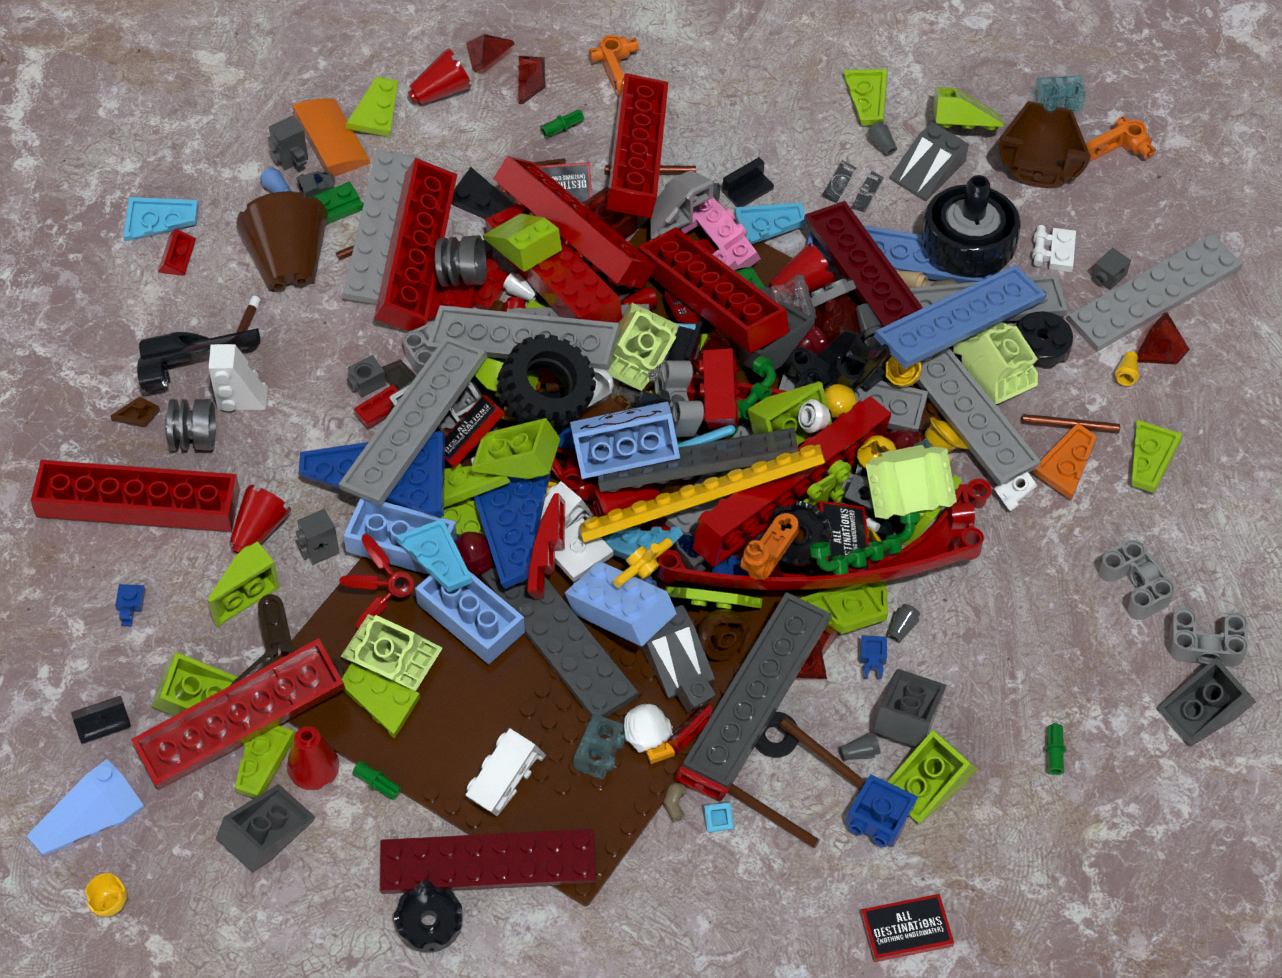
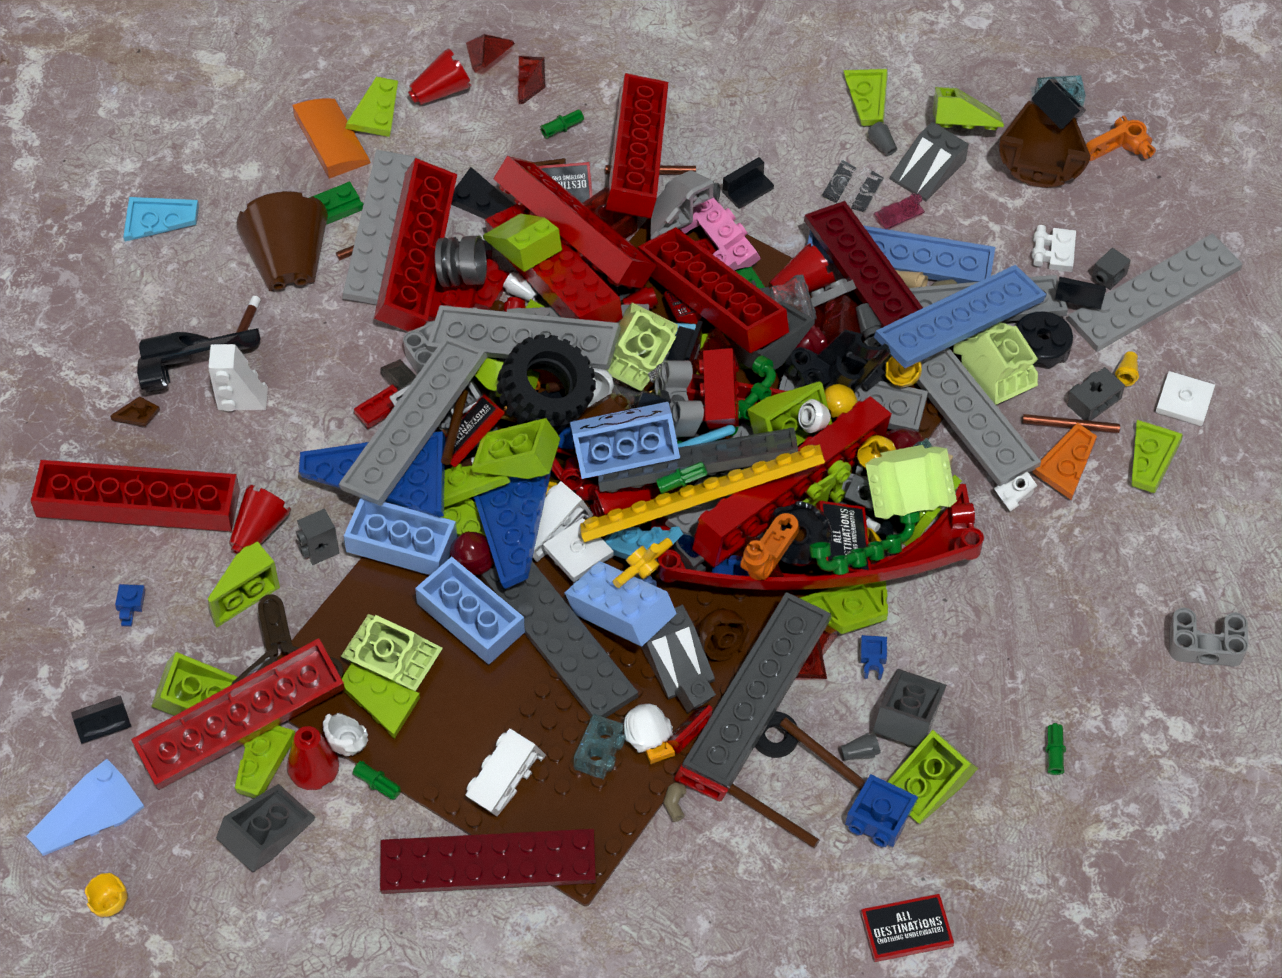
red slope [158,228,196,276] -> none
flat silver wheel [165,399,216,450] -> none
medium blue cone [260,167,291,193] -> none
dark grey brick [268,115,308,171] -> none
dark grey rock [296,171,335,198] -> none
red plant [339,533,414,629] -> none
dark grey brick [347,355,386,398] -> none
black plate [394,881,463,953] -> none
medium azure wing [396,518,472,592] -> none
red slope [527,493,565,599] -> none
orange piece [588,35,639,96] -> none
lime wing [665,587,762,610] -> none
medium azure slope [703,801,734,832] -> none
medium azure wing [734,202,806,245] -> none
dark grey cone [887,604,920,643] -> none
black wheel [922,175,1021,276] -> none
yellow piece [924,417,969,453] -> none
red piece [967,478,992,508] -> none
light grey beam [1099,540,1174,620] -> none
clear red slope [1137,312,1190,365] -> none
dark grey slope [1157,657,1256,746] -> none
none -> white hair [323,713,368,756]
none -> reddish brown bar [441,390,468,465]
none -> green axle [656,462,707,494]
none -> clear pink hinge [874,193,925,229]
none -> black panel [1032,79,1086,129]
none -> black panel [1054,277,1106,309]
none -> dark grey brick [1067,367,1125,421]
none -> white plate [1156,371,1215,426]

